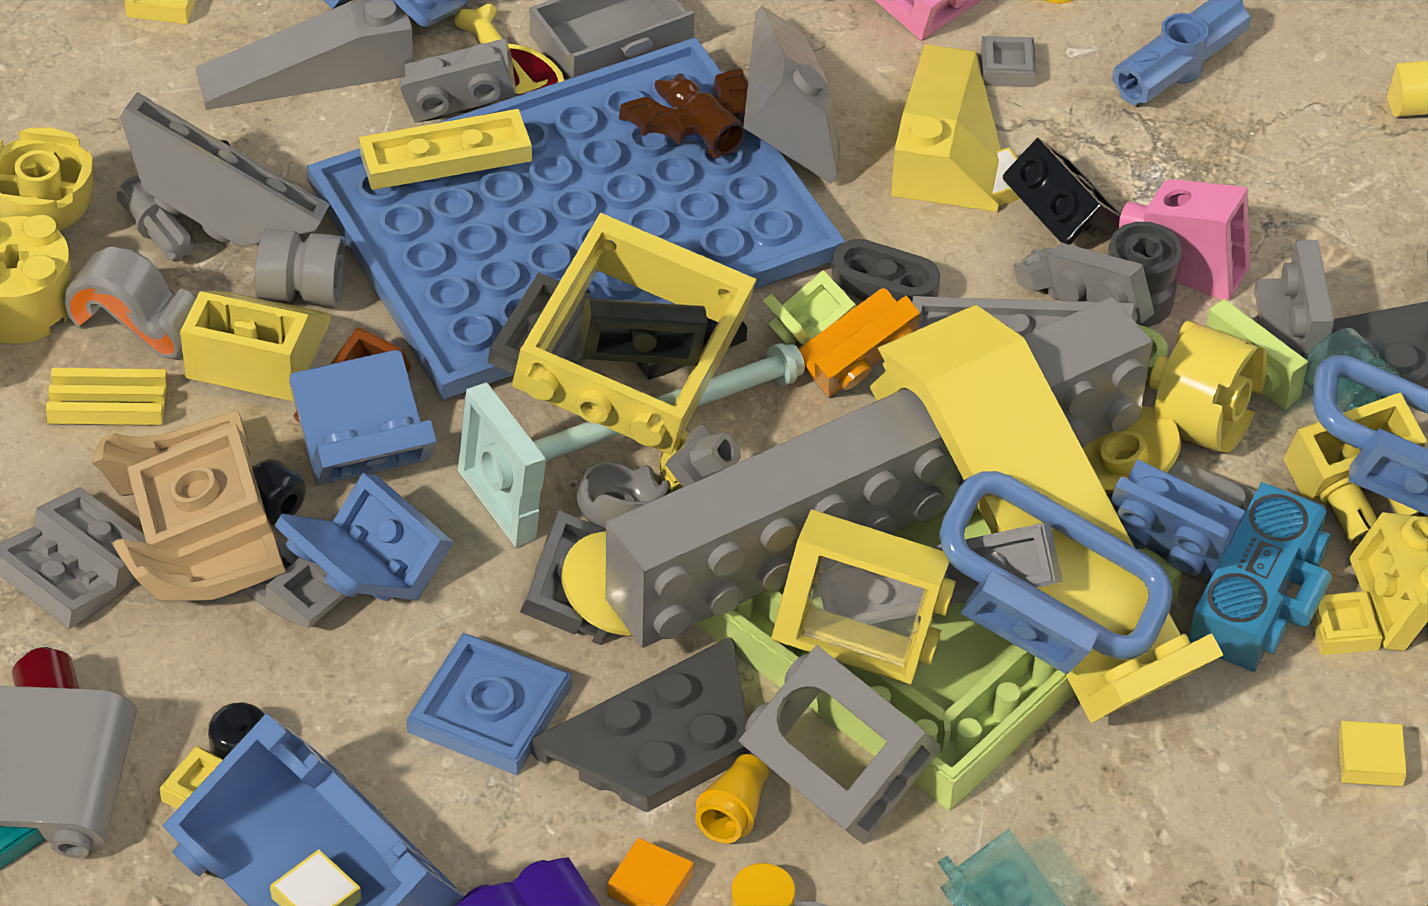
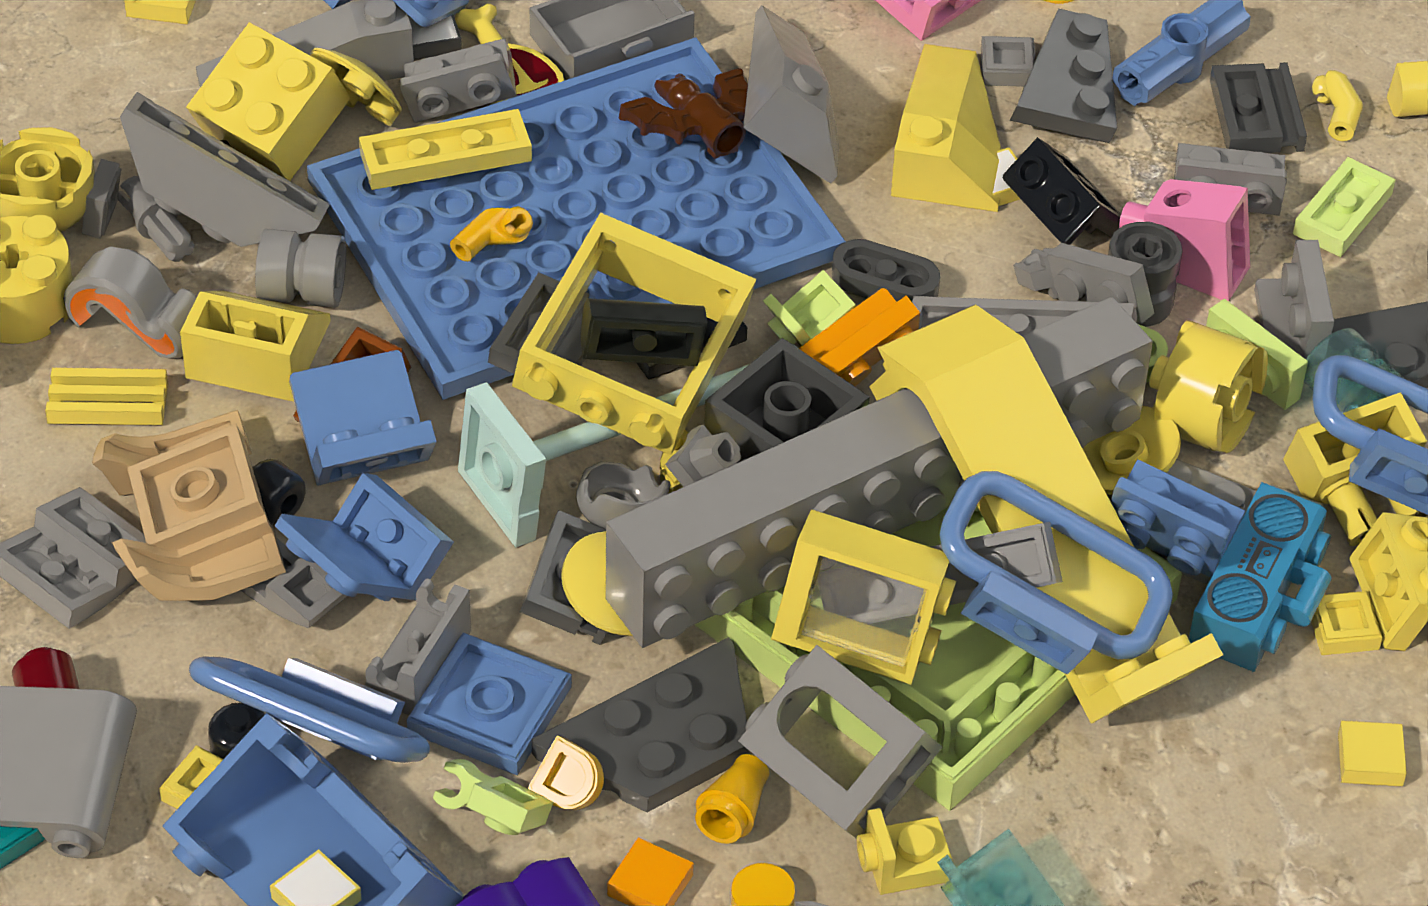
none -> light grey tile [82,159,121,239]
none -> light yellow brick [186,22,351,181]
none -> medium blue bar [189,656,430,763]
none -> light yellow dish [309,48,402,126]
none -> light grey hinge [364,578,471,715]
none -> tile [408,15,462,60]
none -> yellowish green plate [433,759,554,835]
none -> yellow arm [450,206,533,262]
none -> tile [528,735,604,810]
none -> dark grey brick [704,338,870,463]
none -> light yellow bracket [857,808,955,895]
none -> wing [1010,8,1117,143]
none -> light grey bracket [1174,143,1287,216]
none -> dark grey plate [1210,62,1307,153]
none -> yellowish green plate [1293,157,1396,257]
none -> light yellow arm [1312,70,1363,141]

